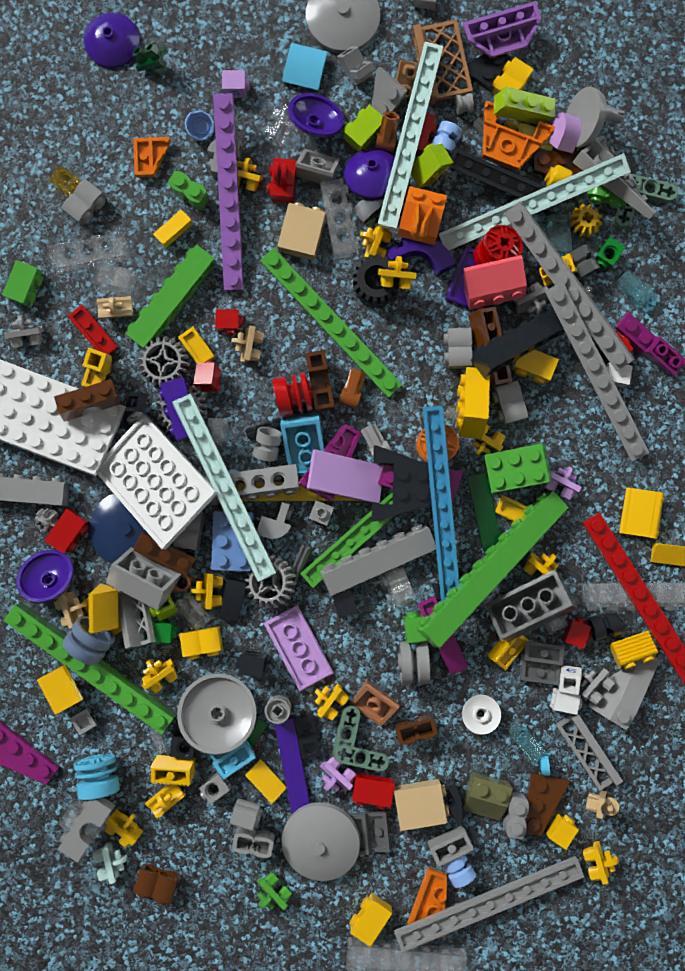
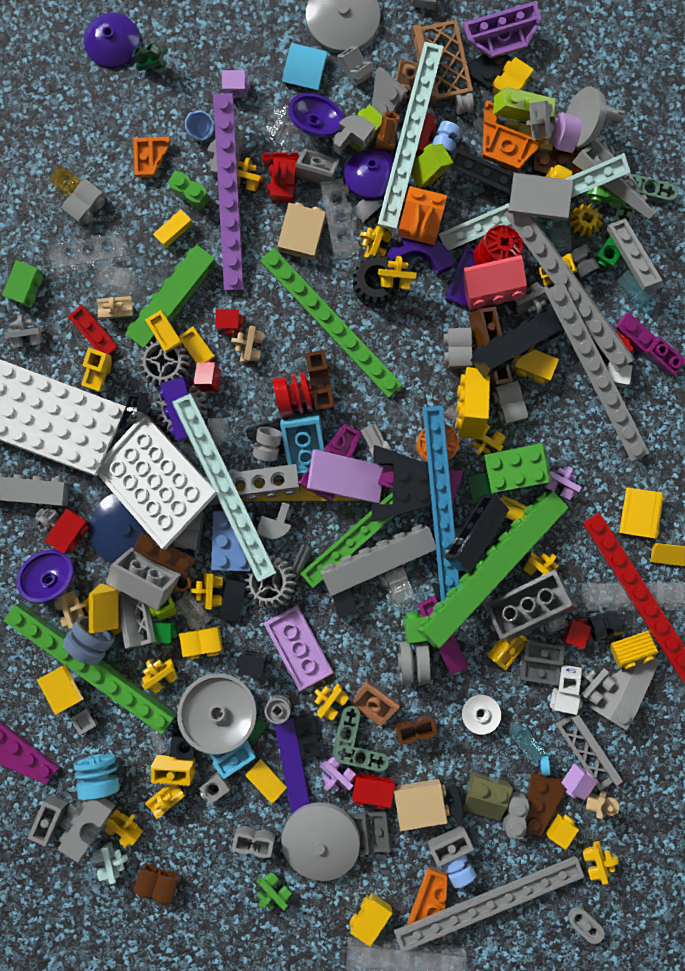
reddish brown arch [54,379,120,422] -> none
light grey brick [229,798,263,831] -> none
light grey brick [309,501,334,526] -> none
dark orange piece [338,369,366,410] -> none
none -> light grey brick [27,795,68,846]
none -> yellow tile [145,310,183,353]
none -> red axle [262,152,299,164]
none -> light grey brick [333,115,375,155]
none -> black brick [443,494,509,573]
none -> light grey tile [508,173,573,221]
none -> light grey hips [526,100,554,140]
none -> lavender brick [561,764,598,800]
none -> light grey plate [568,907,604,944]
none -> light grey fence [607,219,662,294]

